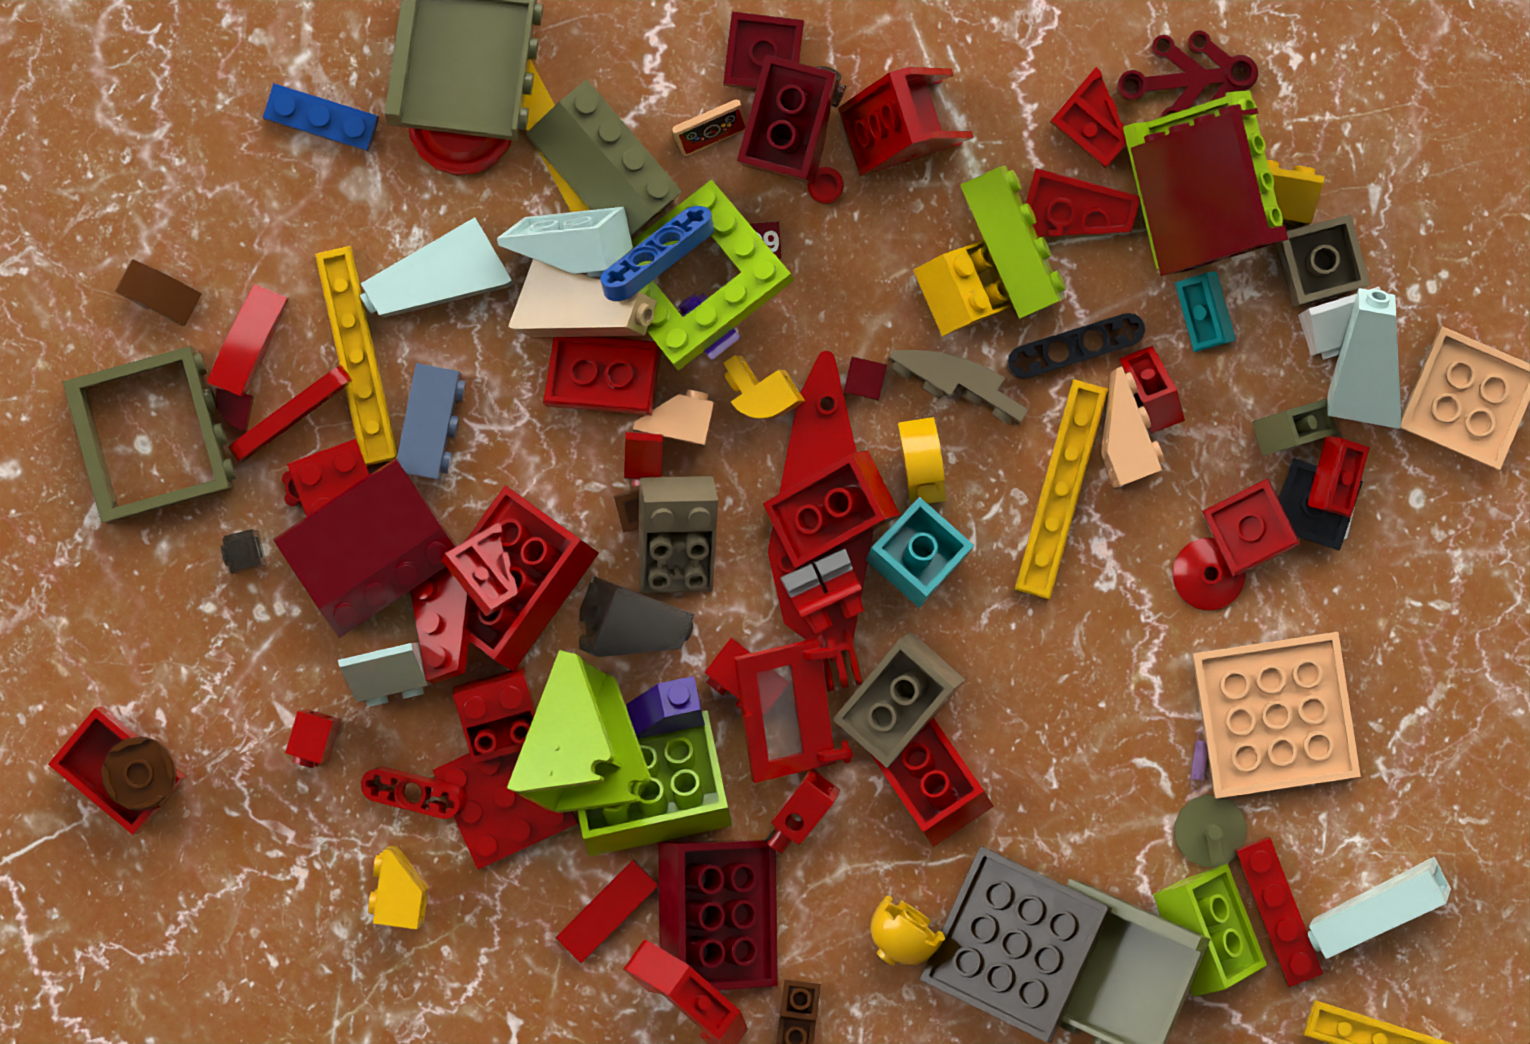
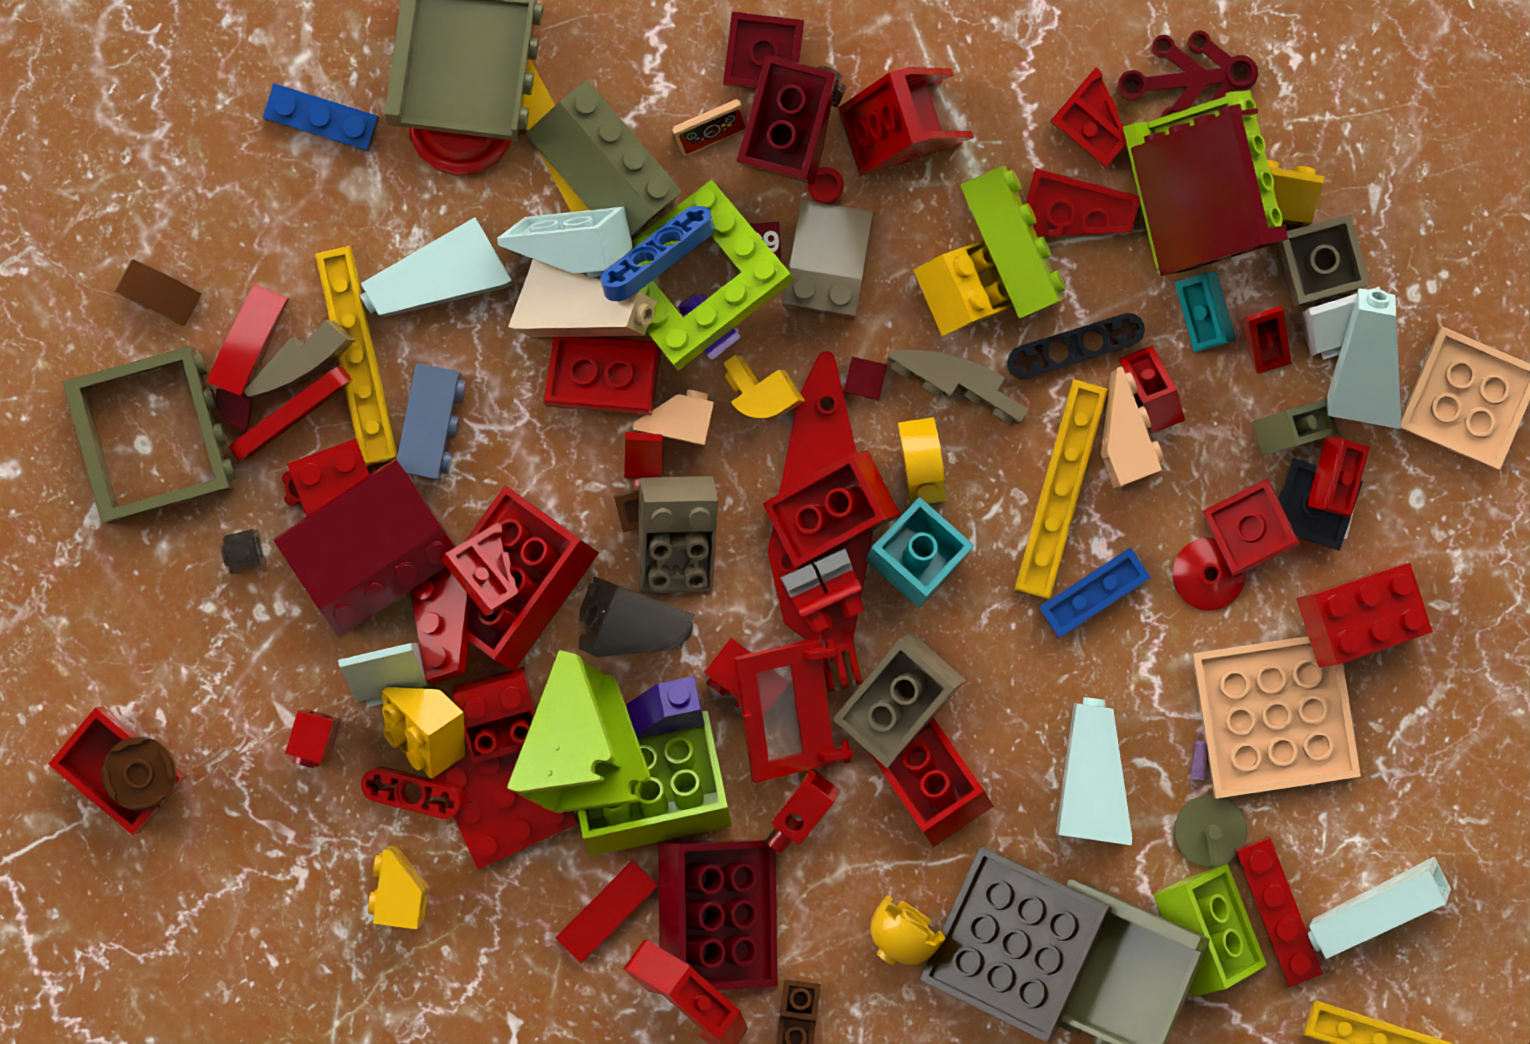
none -> dark tan slope [244,320,356,398]
none -> yellow slope [381,687,466,779]
none -> dark tan slope [783,199,873,319]
none -> blue plate [1038,547,1151,638]
none -> light aqua slope [1056,697,1132,845]
none -> red slope [1240,306,1292,374]
none -> red brick [1296,562,1433,668]

